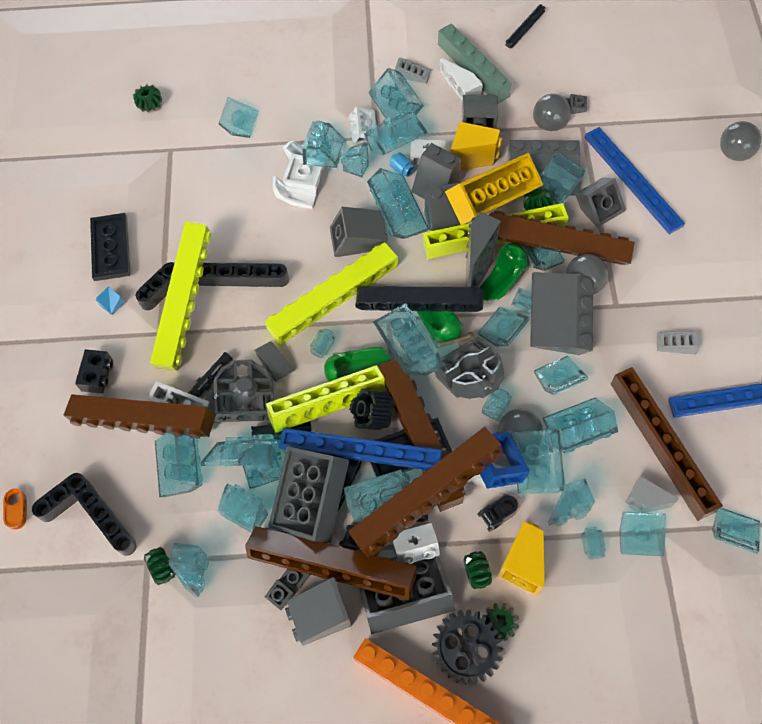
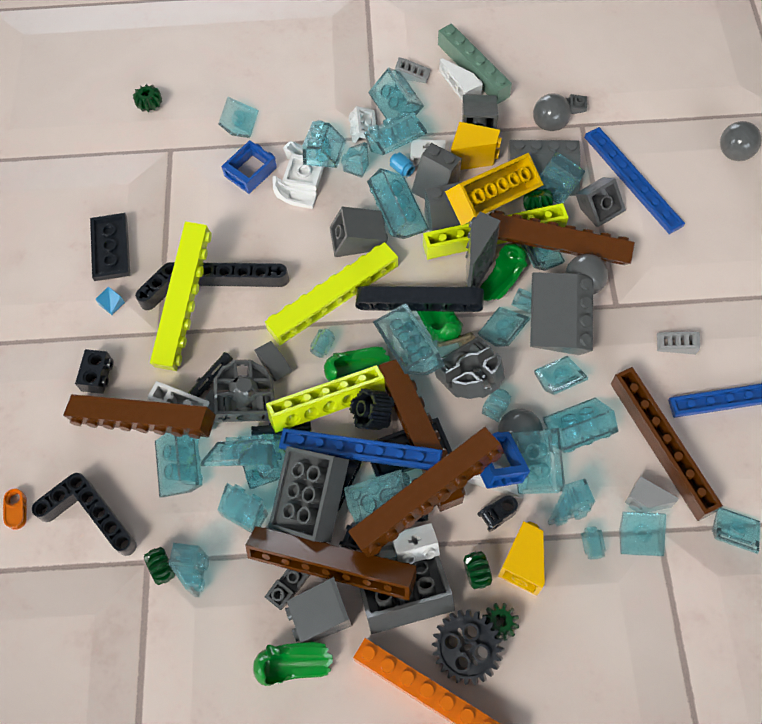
black axle [505,4,546,49] -> none
none -> blue window [221,140,277,194]
none -> green hair [253,642,333,686]

